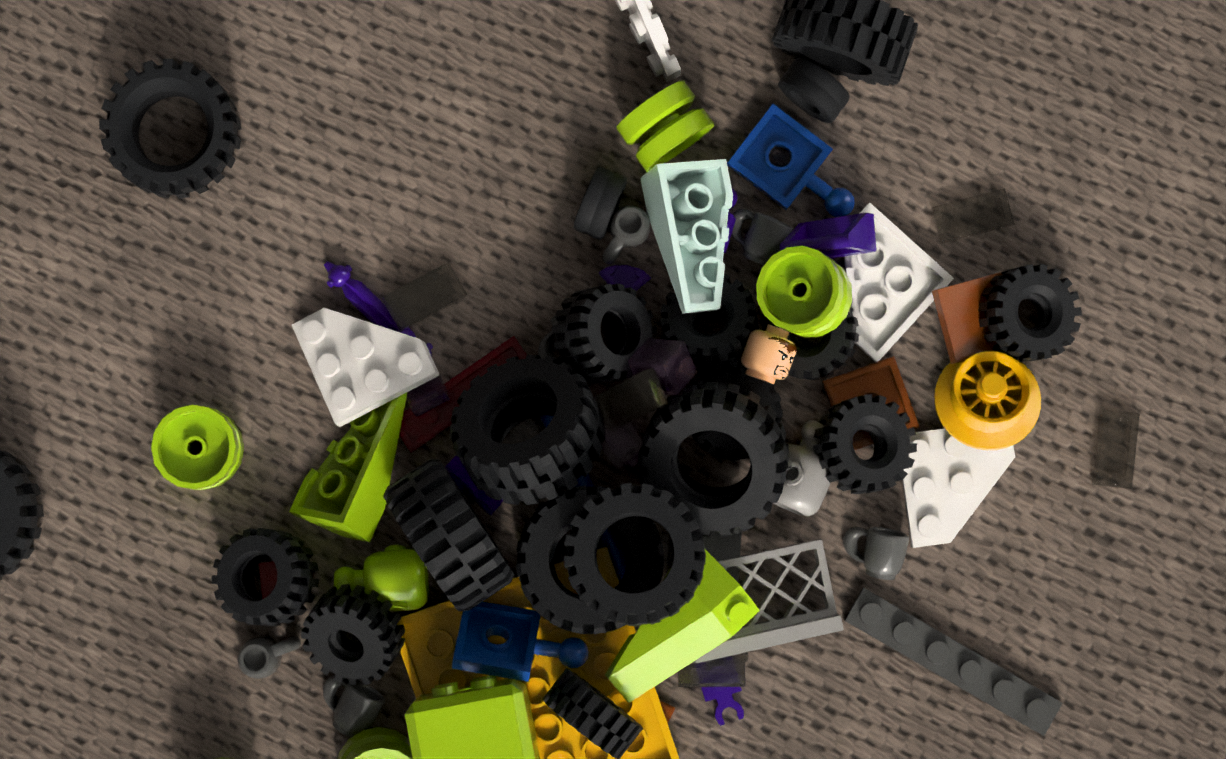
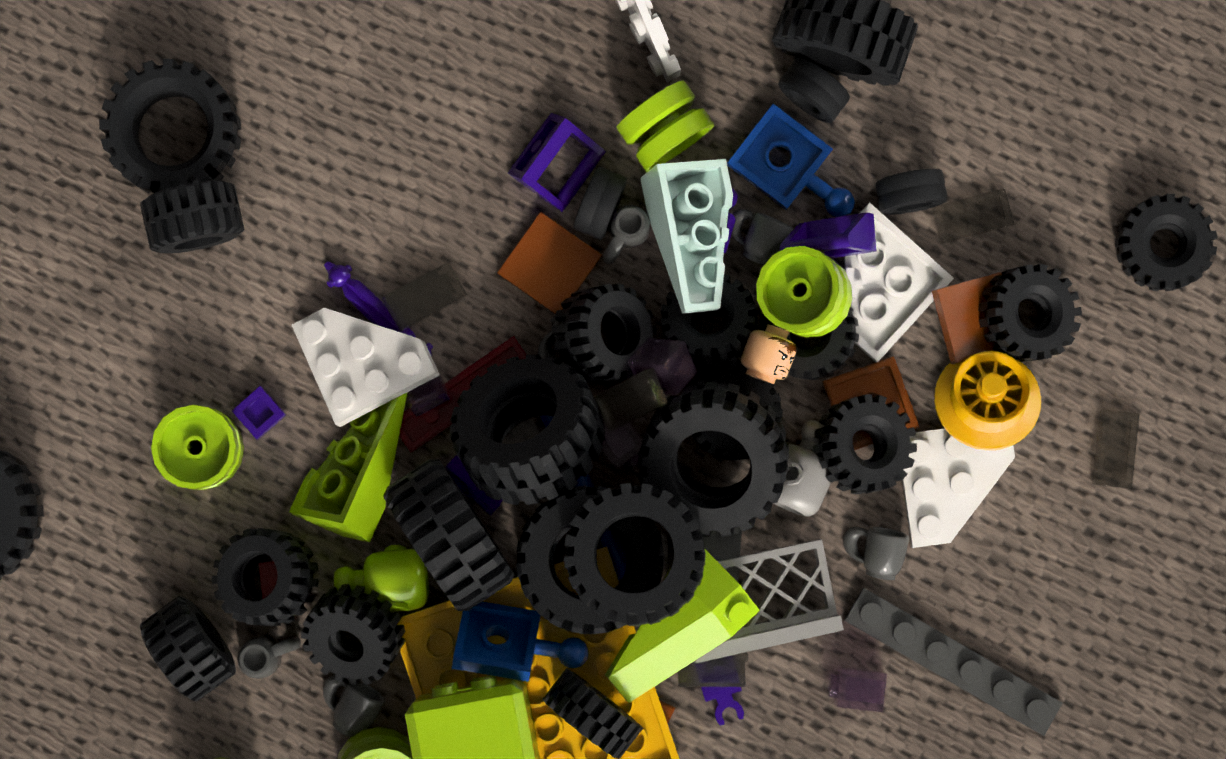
dark purple tile [599,265,652,291] -> none
none -> black tyre [140,180,245,253]
none -> black tyre [140,596,236,702]
none -> dark purple plate [232,386,287,440]
none -> dark orange tile [497,212,602,314]
none -> dark purple tile [508,113,606,213]
none -> clear purple brick [828,666,887,712]
none -> black tyre [876,169,948,215]
none -> black tyre [1115,194,1217,292]

